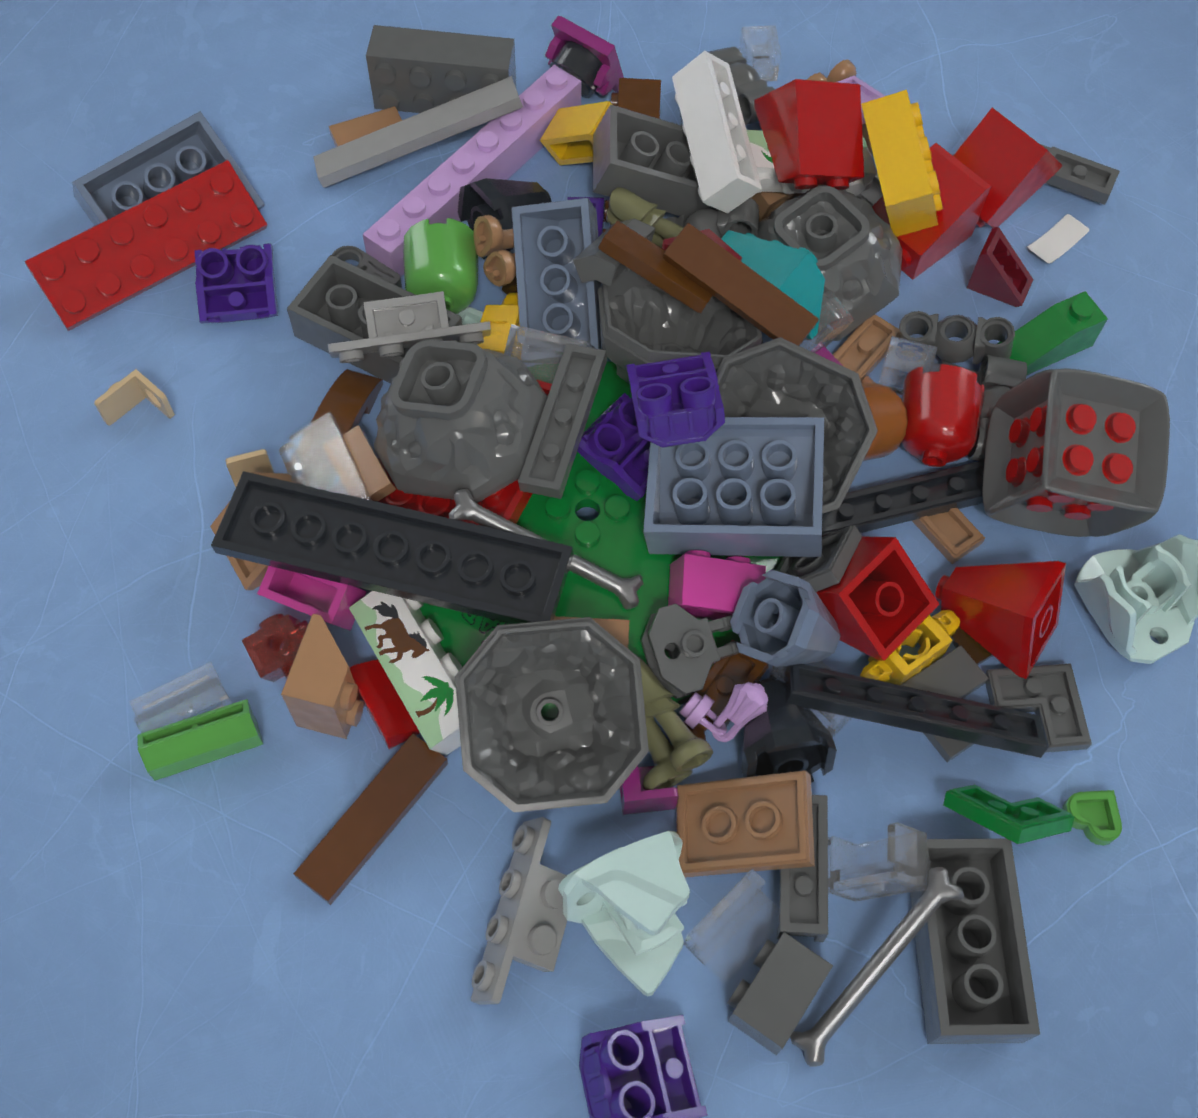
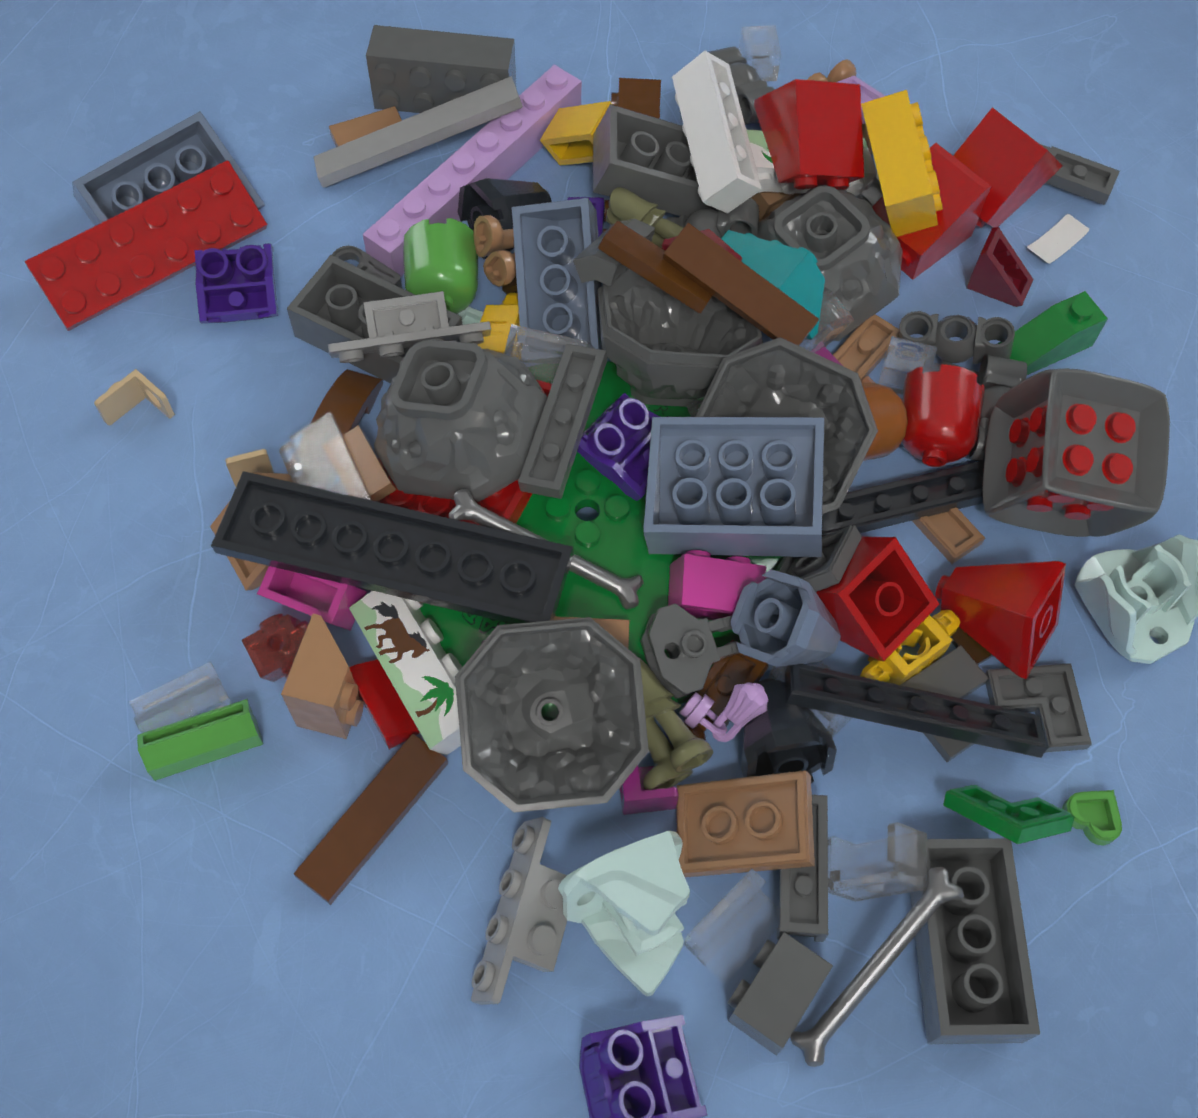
magenta piece [545,16,624,98] -> none
dark purple slope [626,351,725,448] -> none

